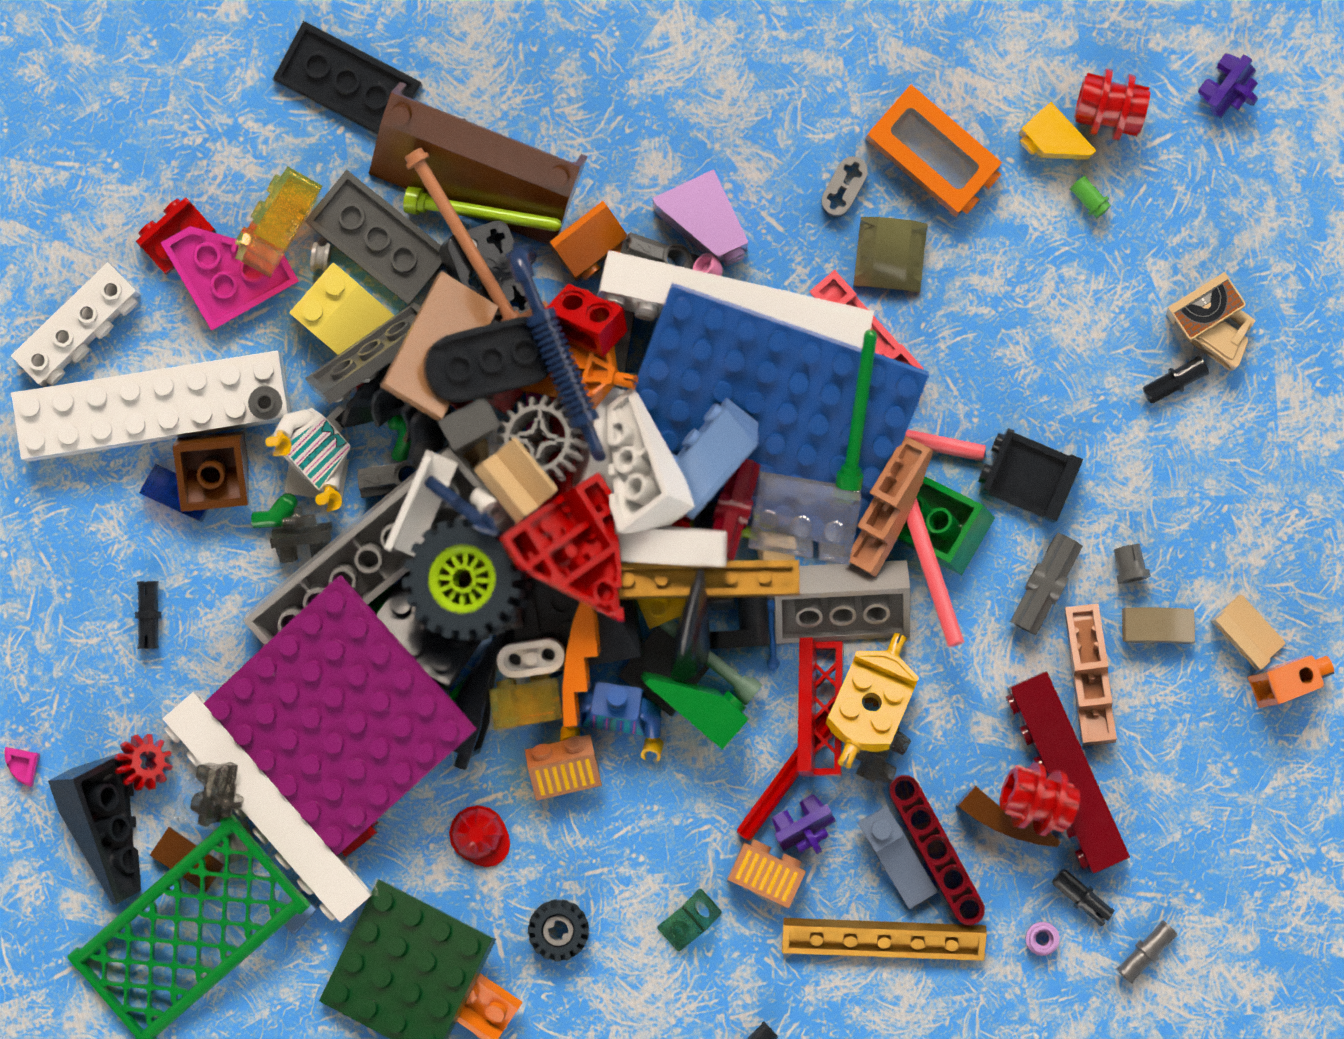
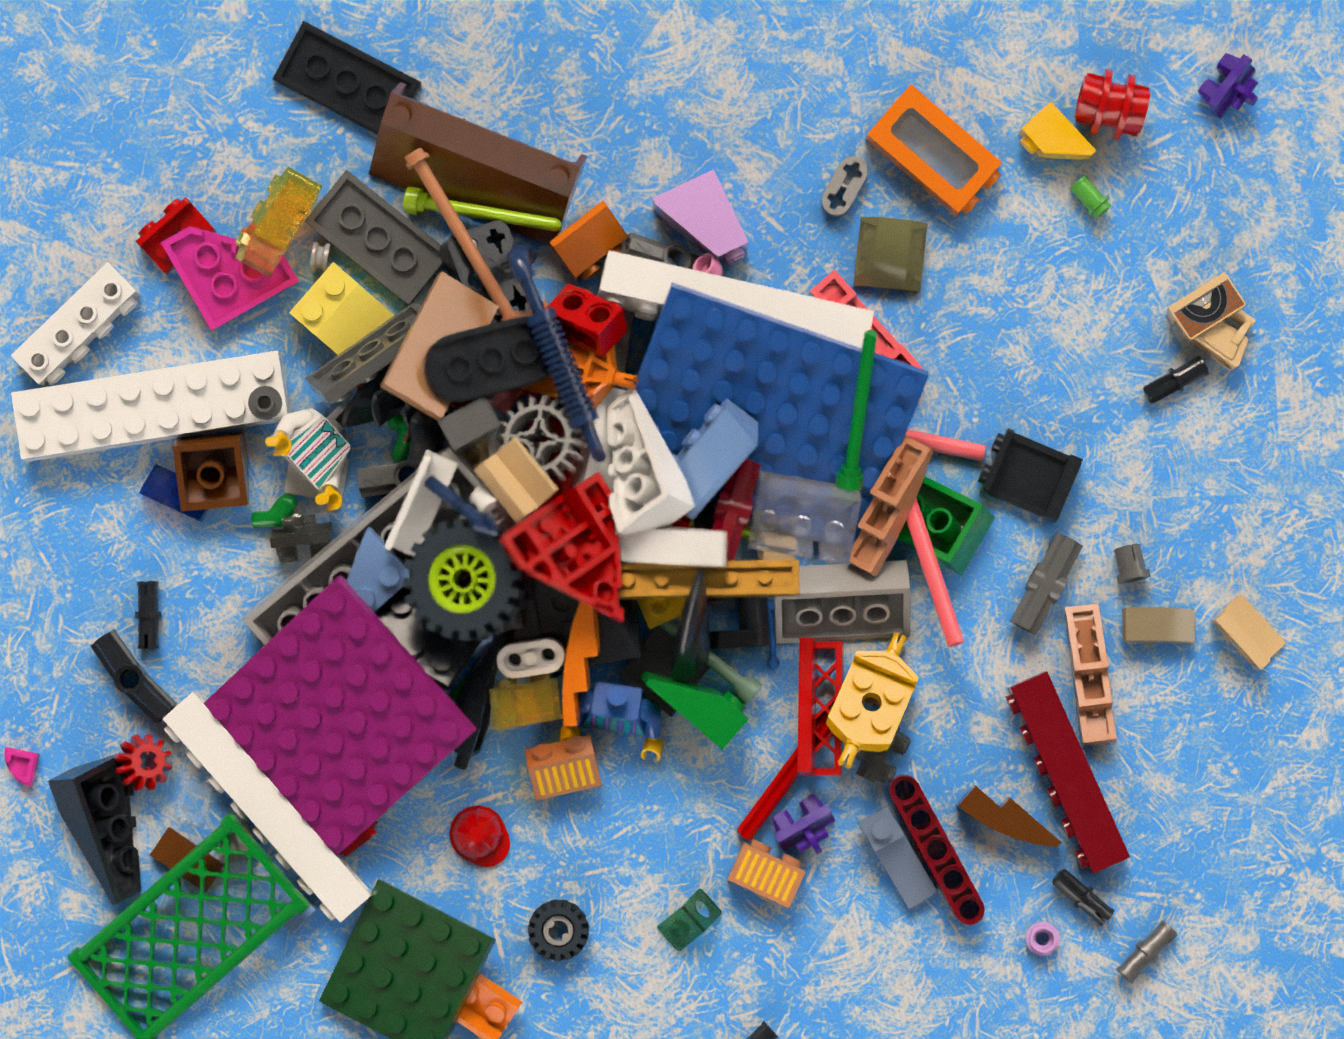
clear smoke hips [190,762,244,827] -> none
pearl gold plate [782,918,987,961] -> none
red piece [999,762,1080,836] -> none
orange torso [1247,655,1334,708] -> none
none -> black piece [90,629,178,725]
none -> medium blue wing [347,526,410,612]

